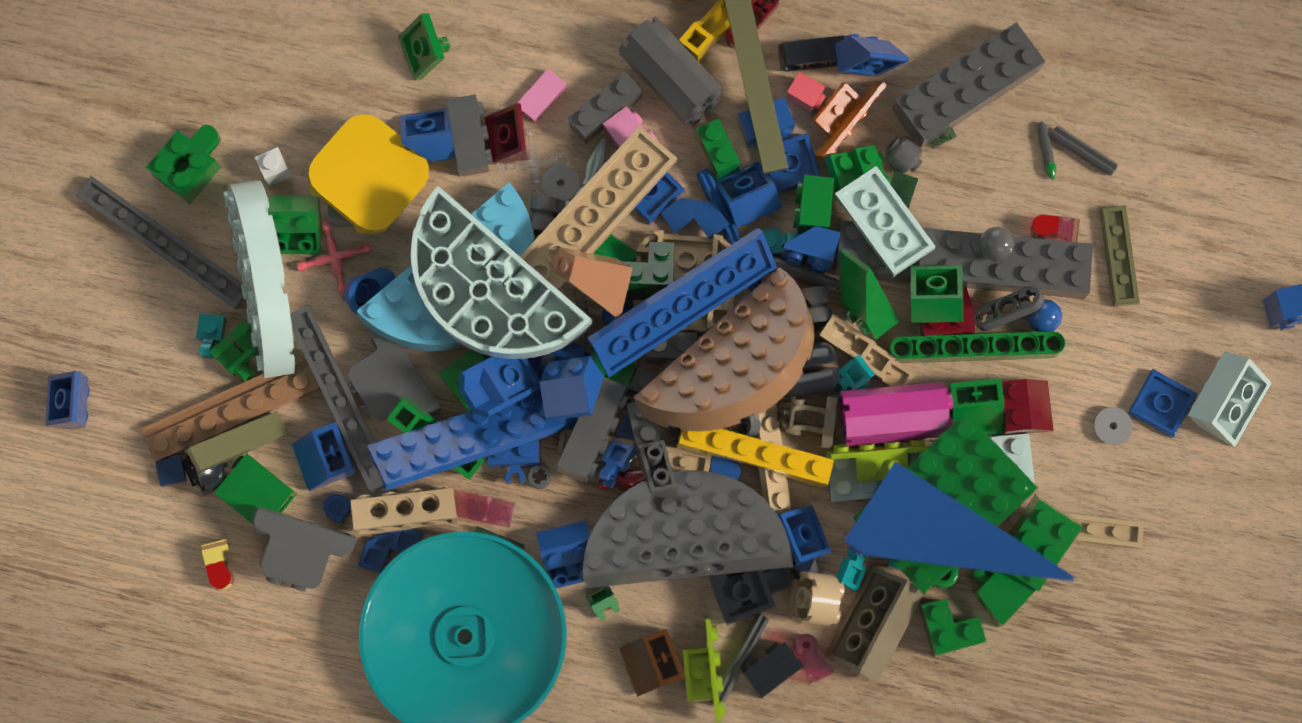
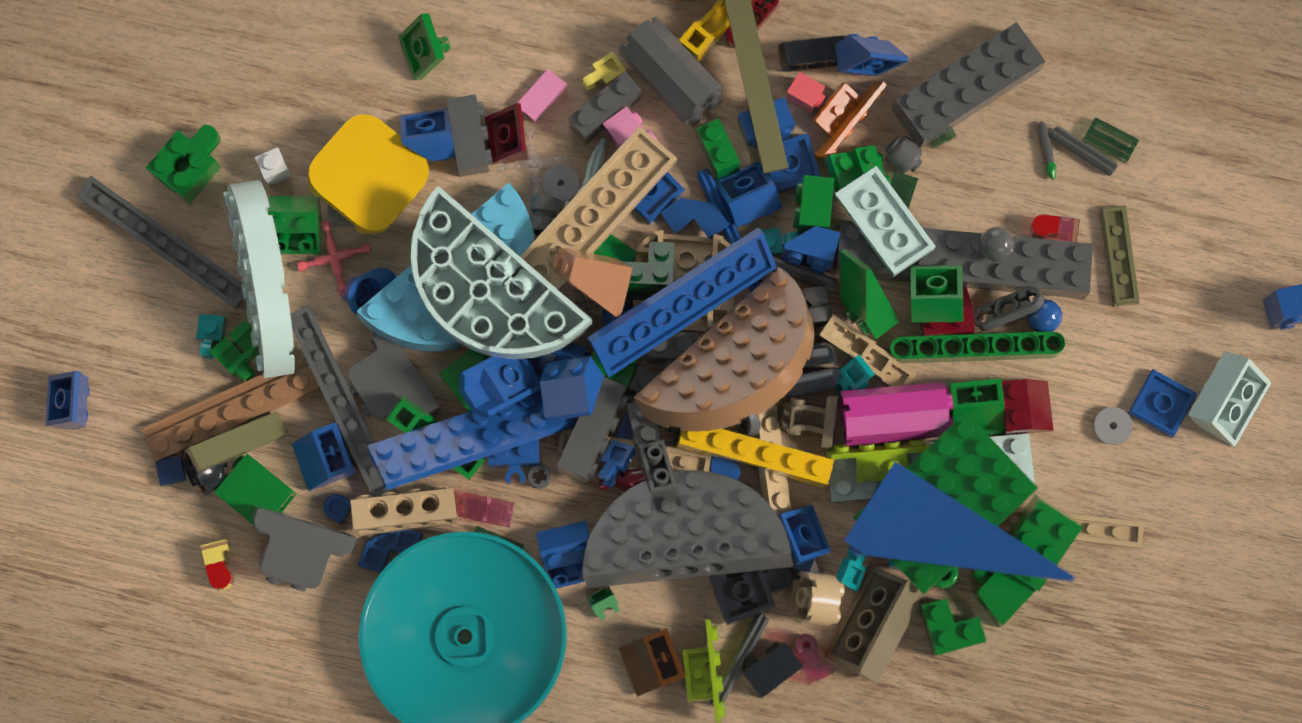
none -> light yellow plate [582,51,627,92]
none -> clear green tile [1082,117,1139,163]

